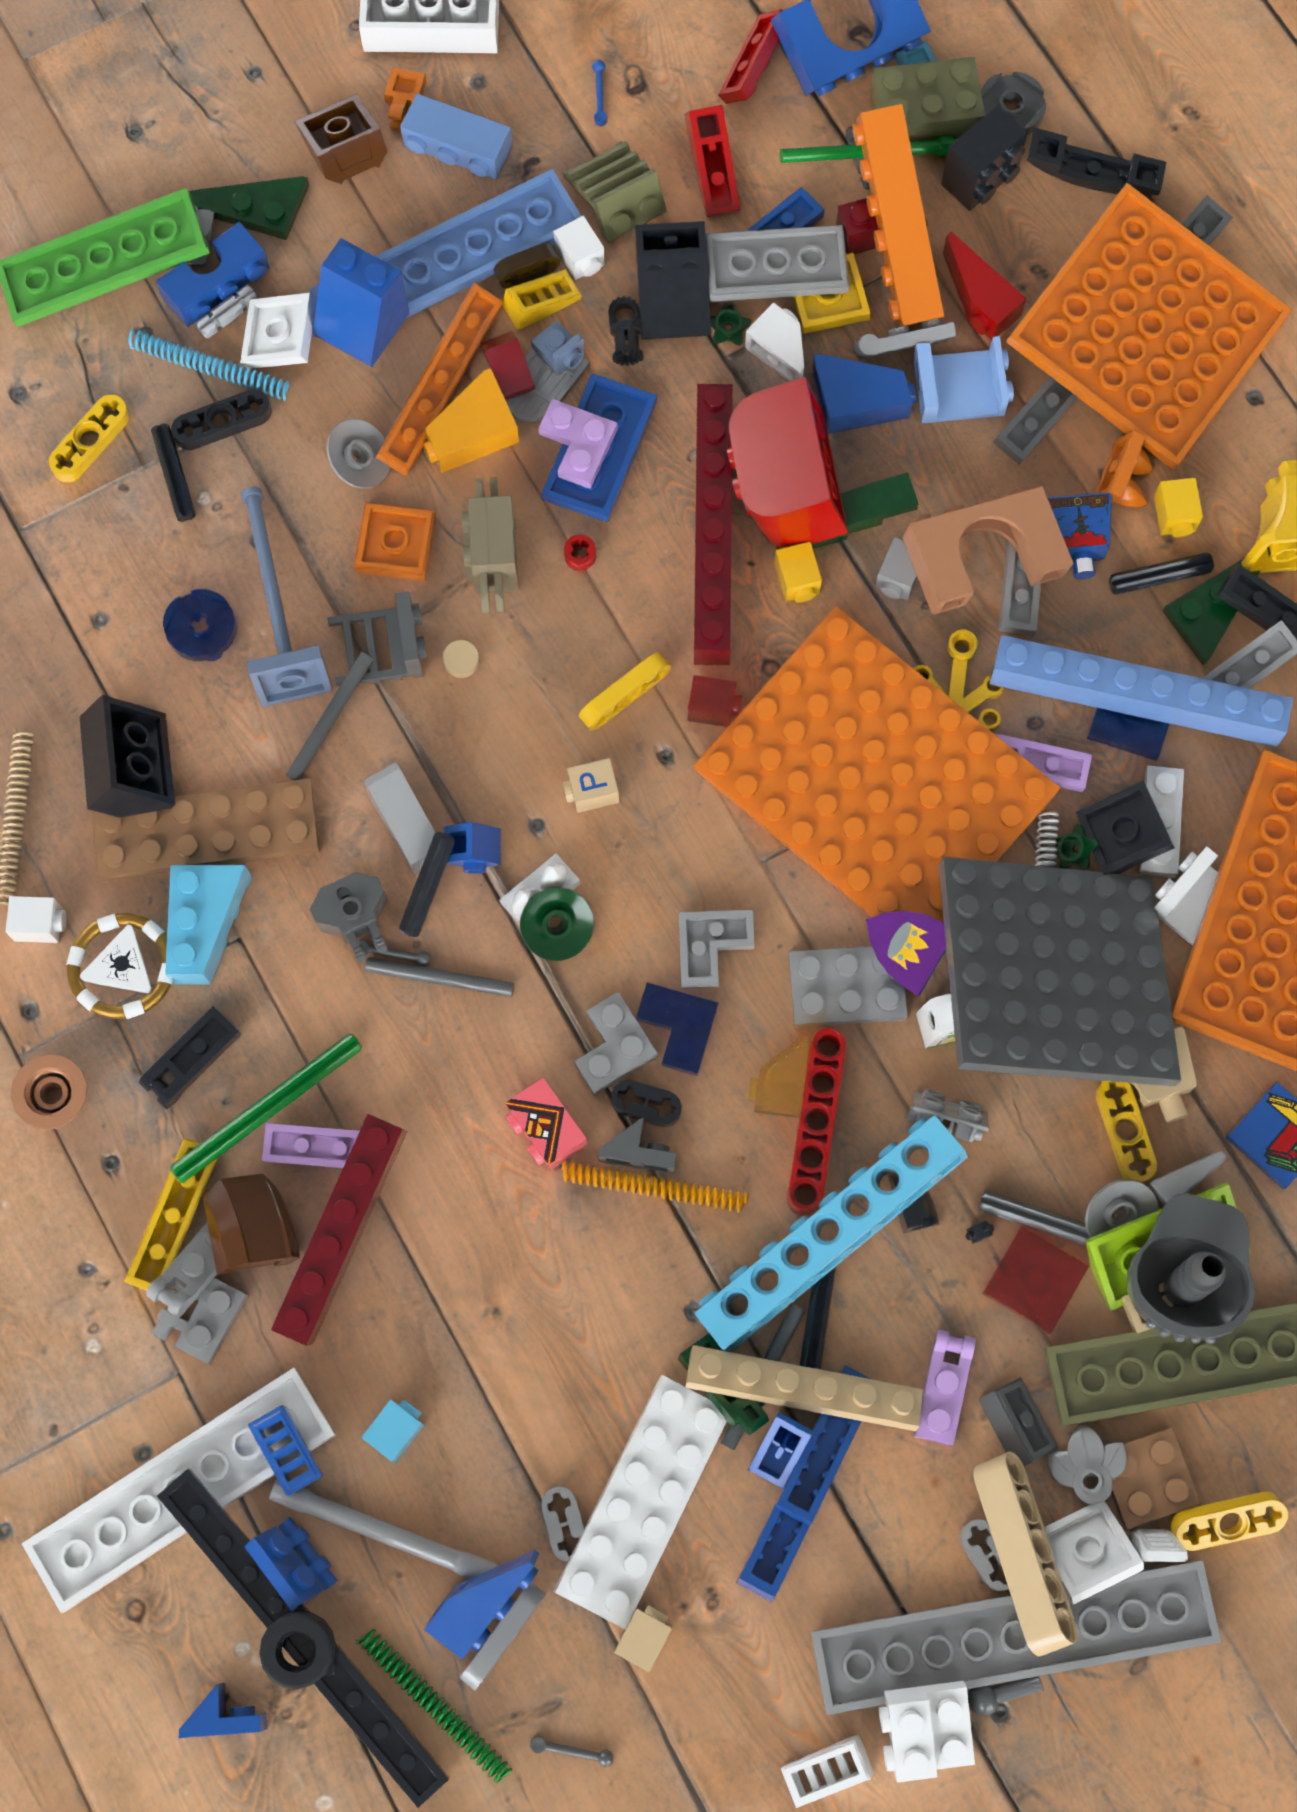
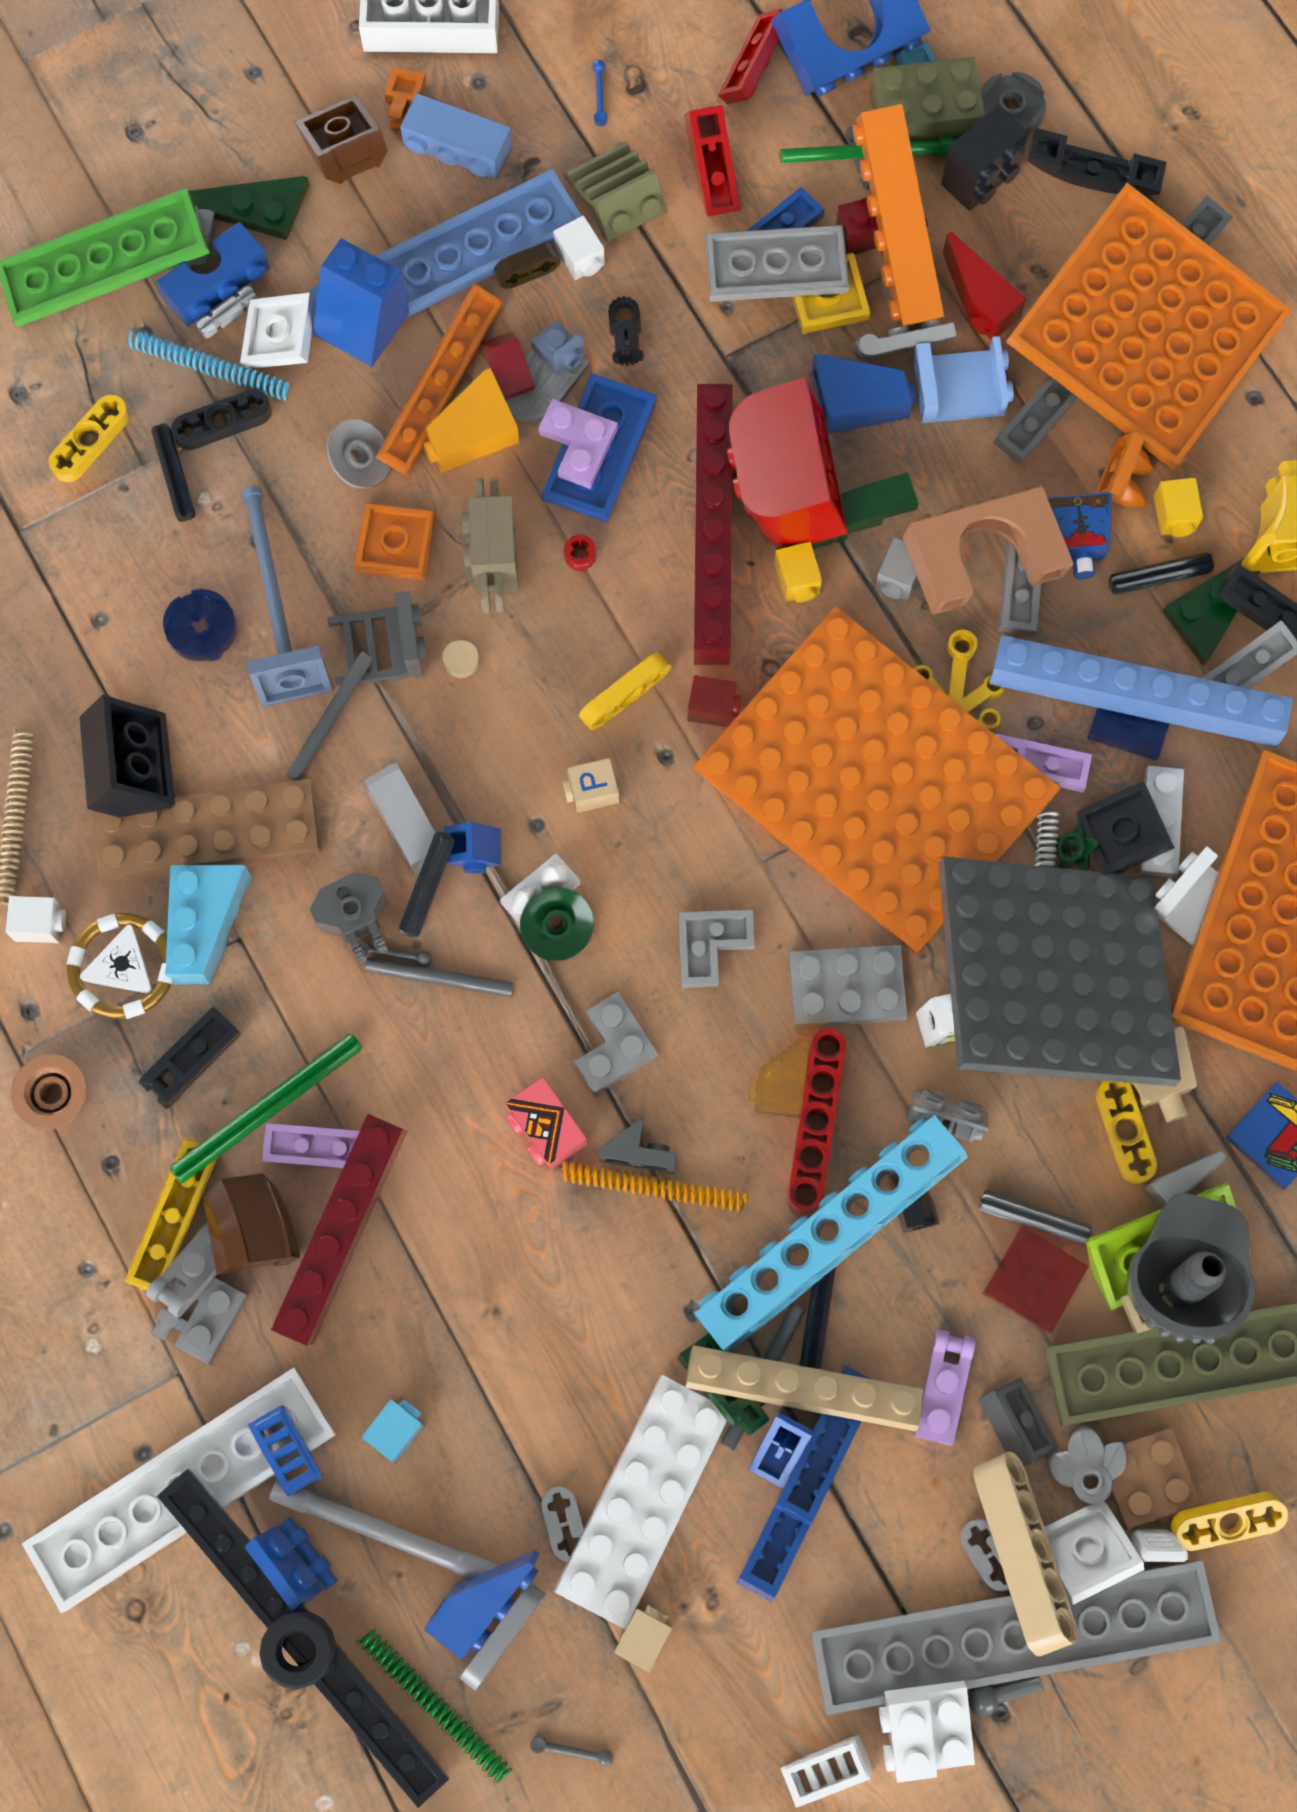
blue slope [179,1682,267,1738] -> none
yellow slope [502,269,582,330] -> none
black beam [611,1080,682,1127] -> none
black slope [635,221,711,340] -> none
clear blue plate [636,982,718,1076] -> none
dark green plate [710,305,751,346] -> none
white slope [745,302,804,382] -> none
dark purple shield [866,911,946,996] -> none
black piece [965,1221,994,1244] -> none
light grey dish [1085,1179,1158,1238] -> none

